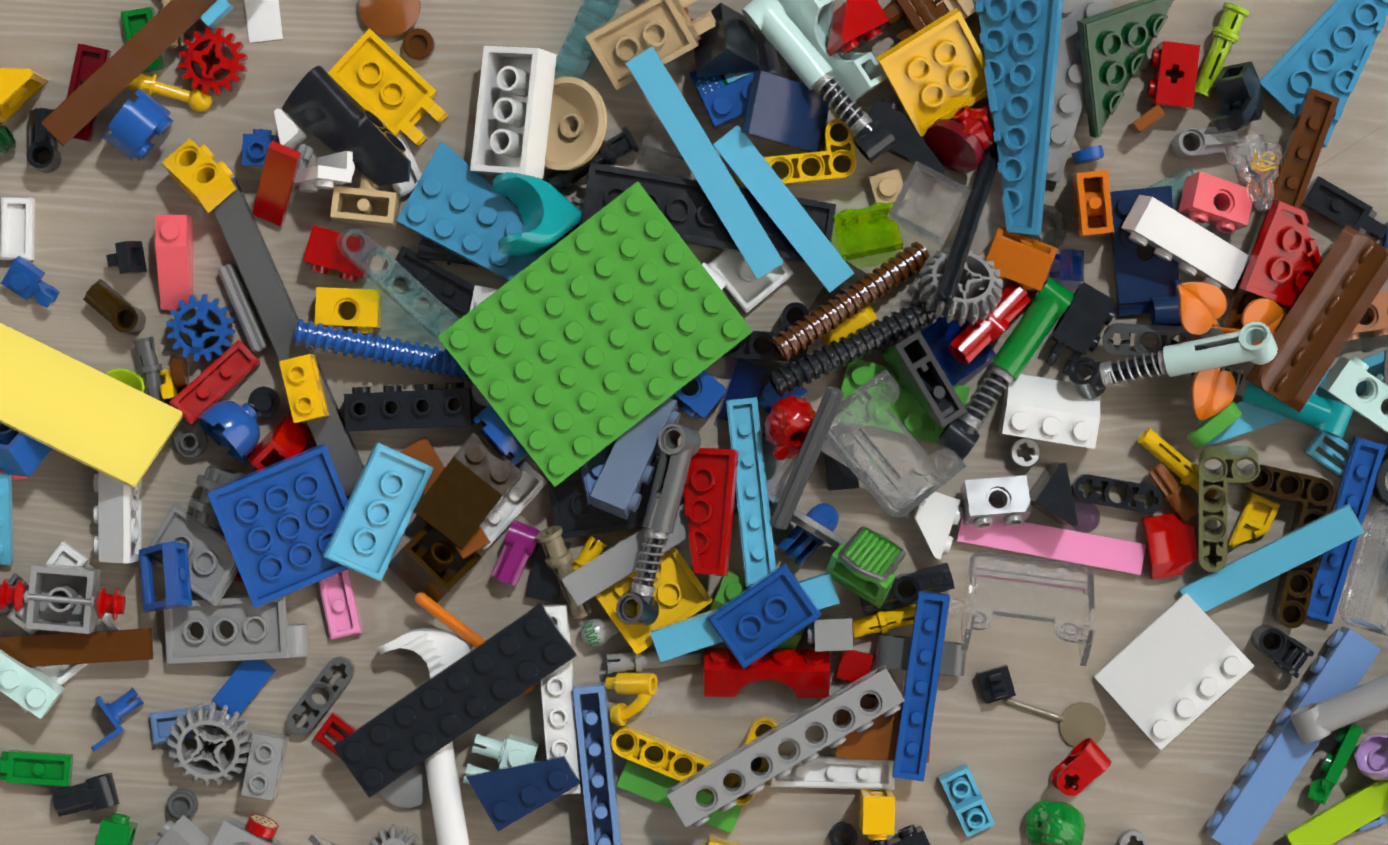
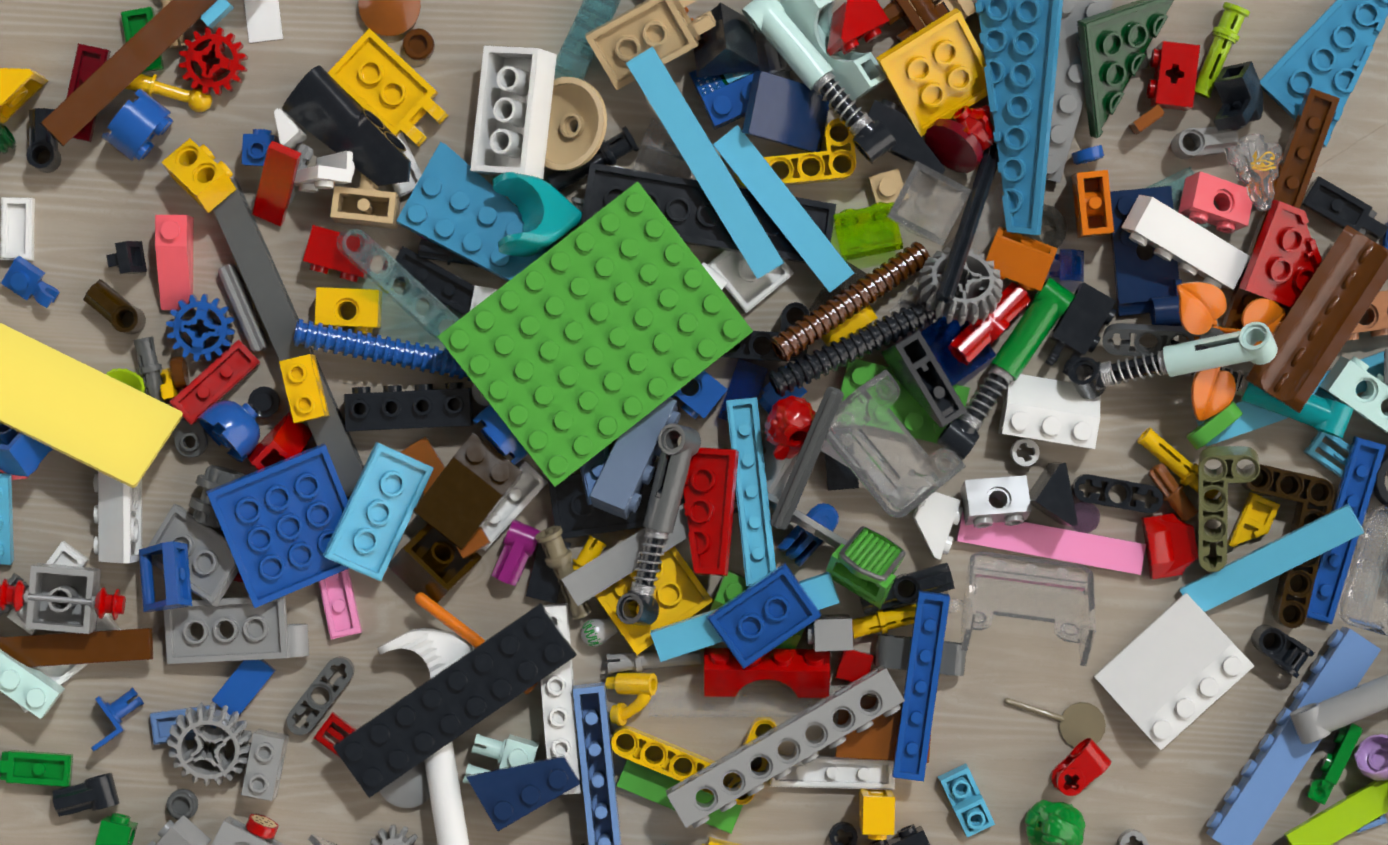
black tile [976,665,1016,704] -> none

